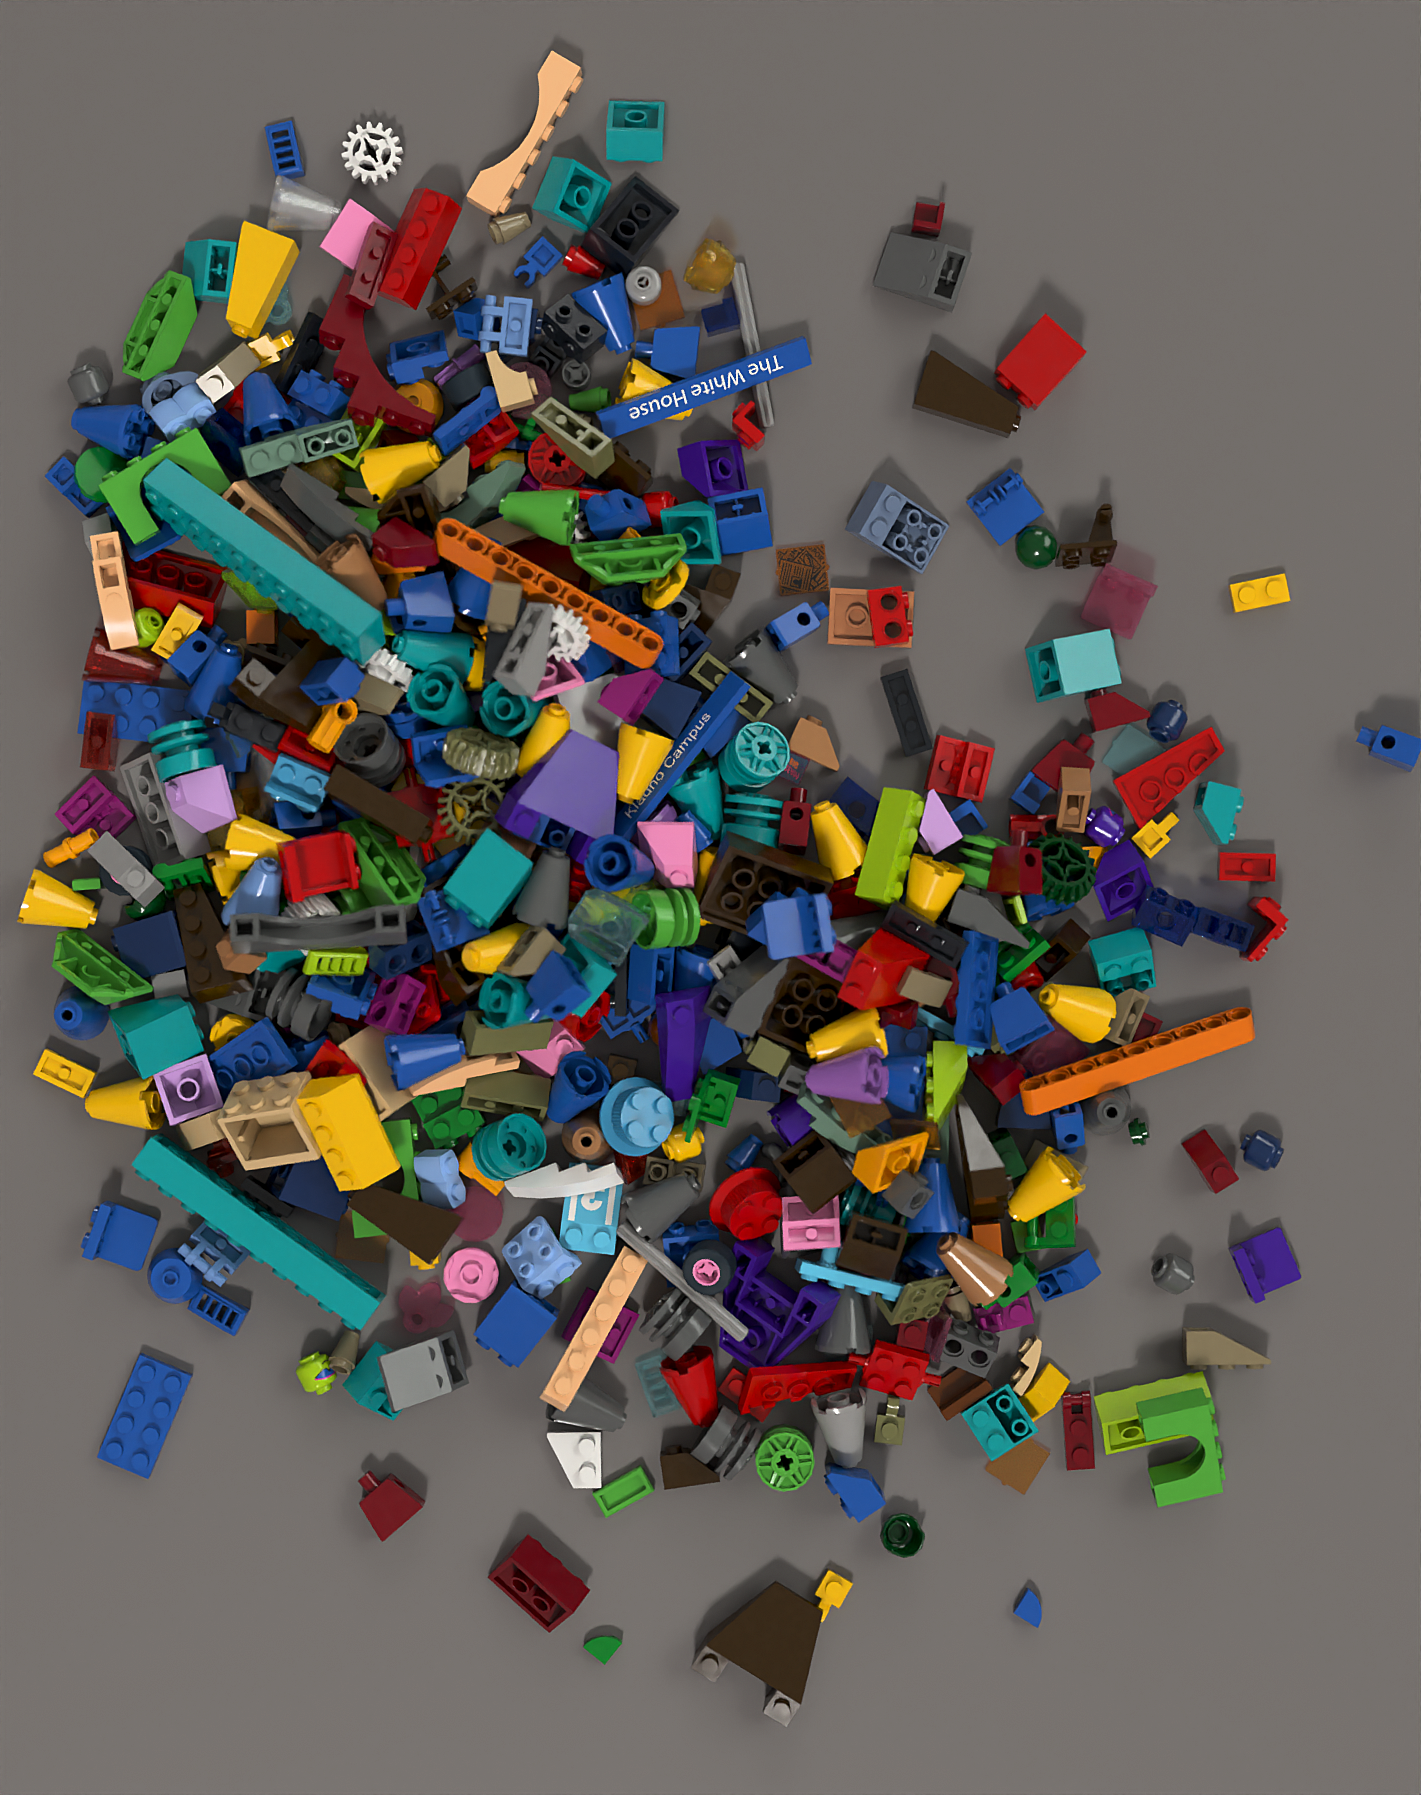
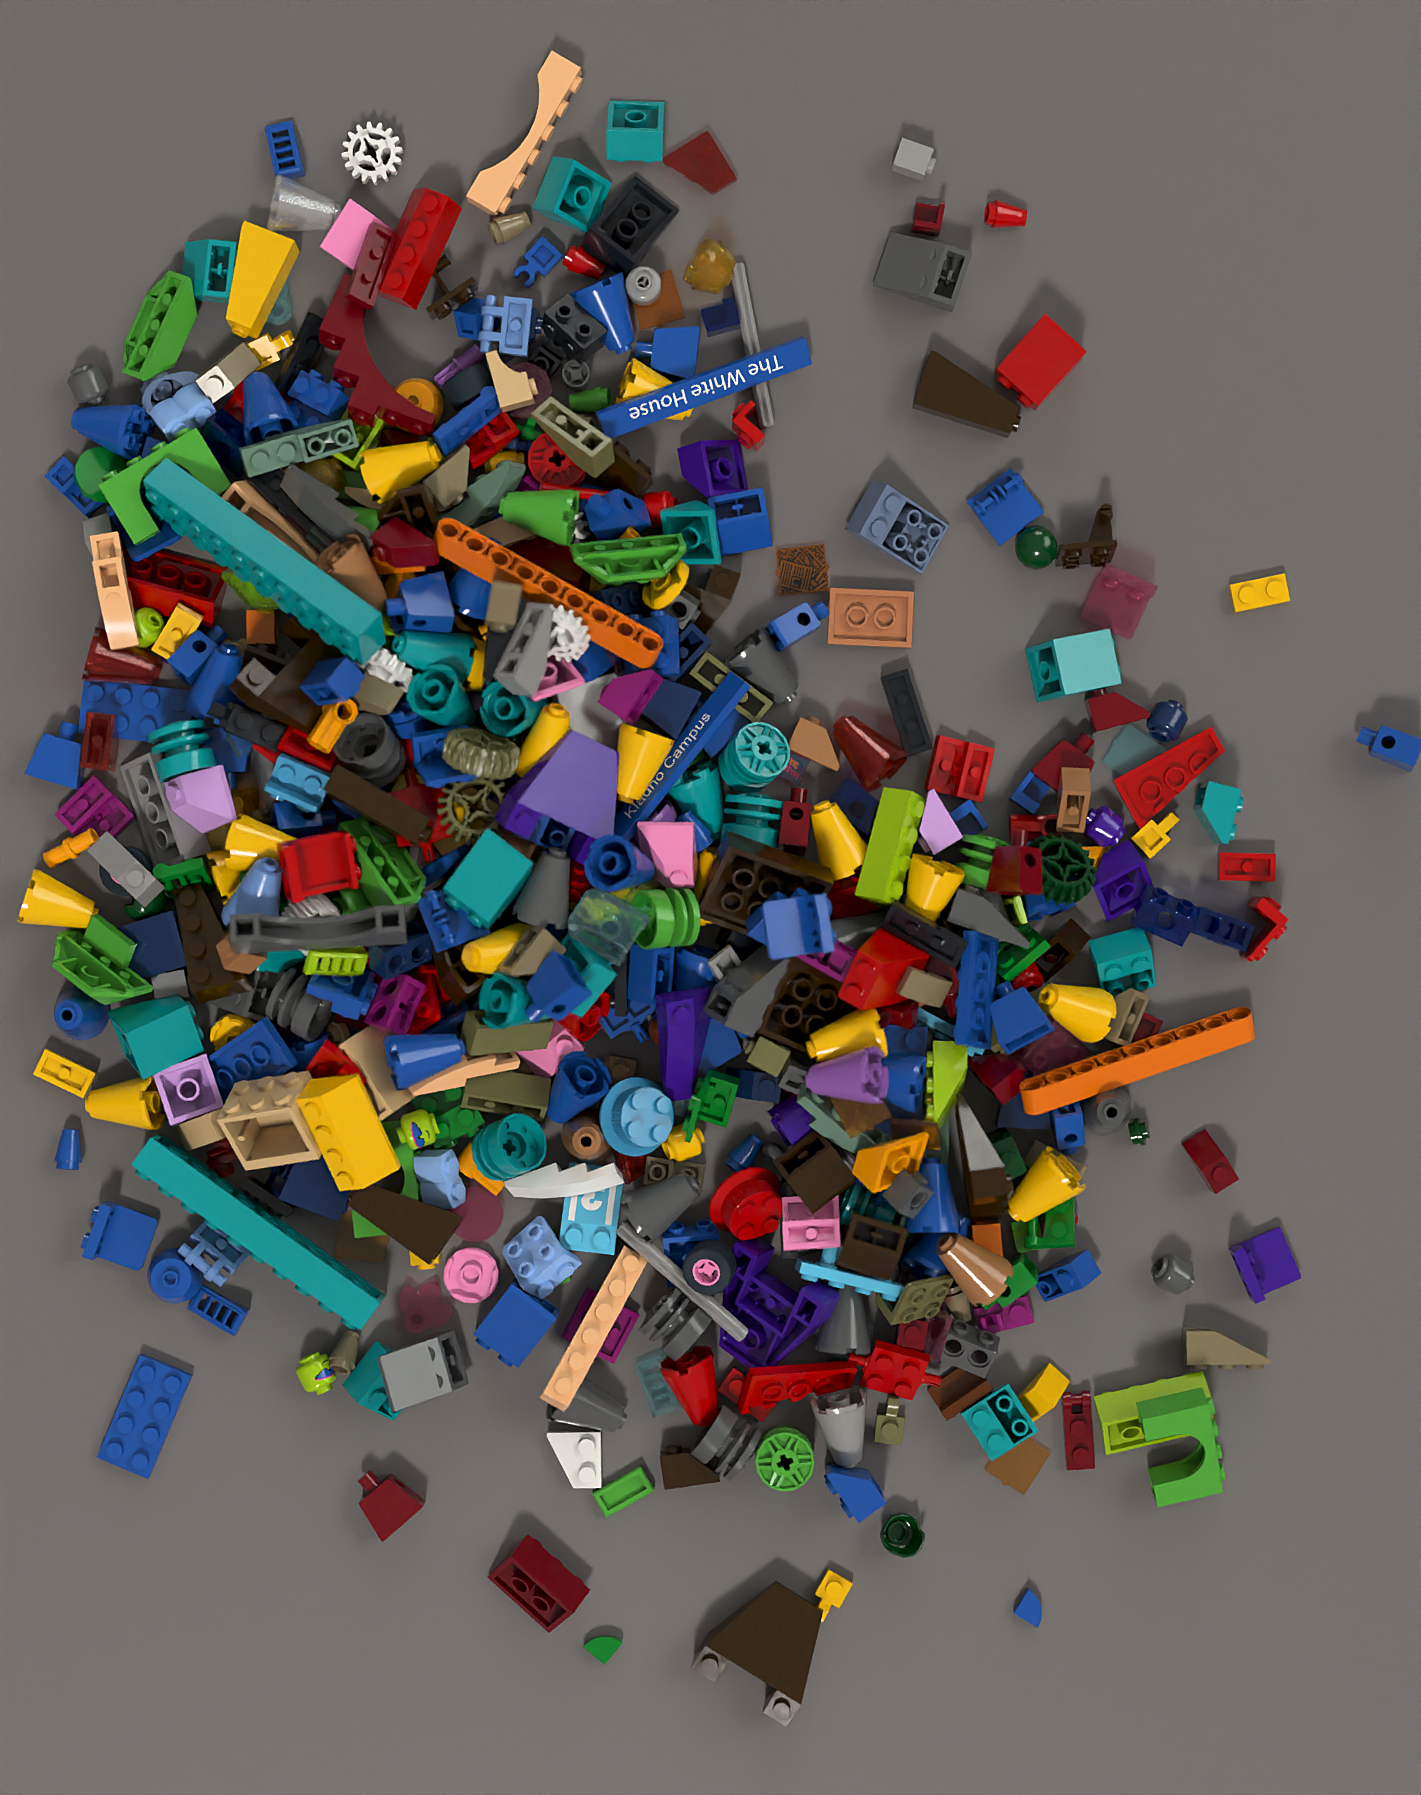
bright green tile [72,878,106,891] -> none
blue plate [386,330,449,385] -> none
red brick [867,586,913,648] -> none
tan slope [1010,1334,1042,1396] -> none
dark blue head [1240,1130,1284,1171] -> none
none -> blue torso [25,721,87,790]
none -> blue cone [54,1129,82,1170]
none -> bright green tile [83,914,137,969]
none -> lime head [396,1109,440,1150]
none -> clear red wing [662,131,737,195]
none -> clear red cone [833,715,908,793]
none -> light grey brick [891,138,936,182]
none -> red cone [984,200,1027,228]

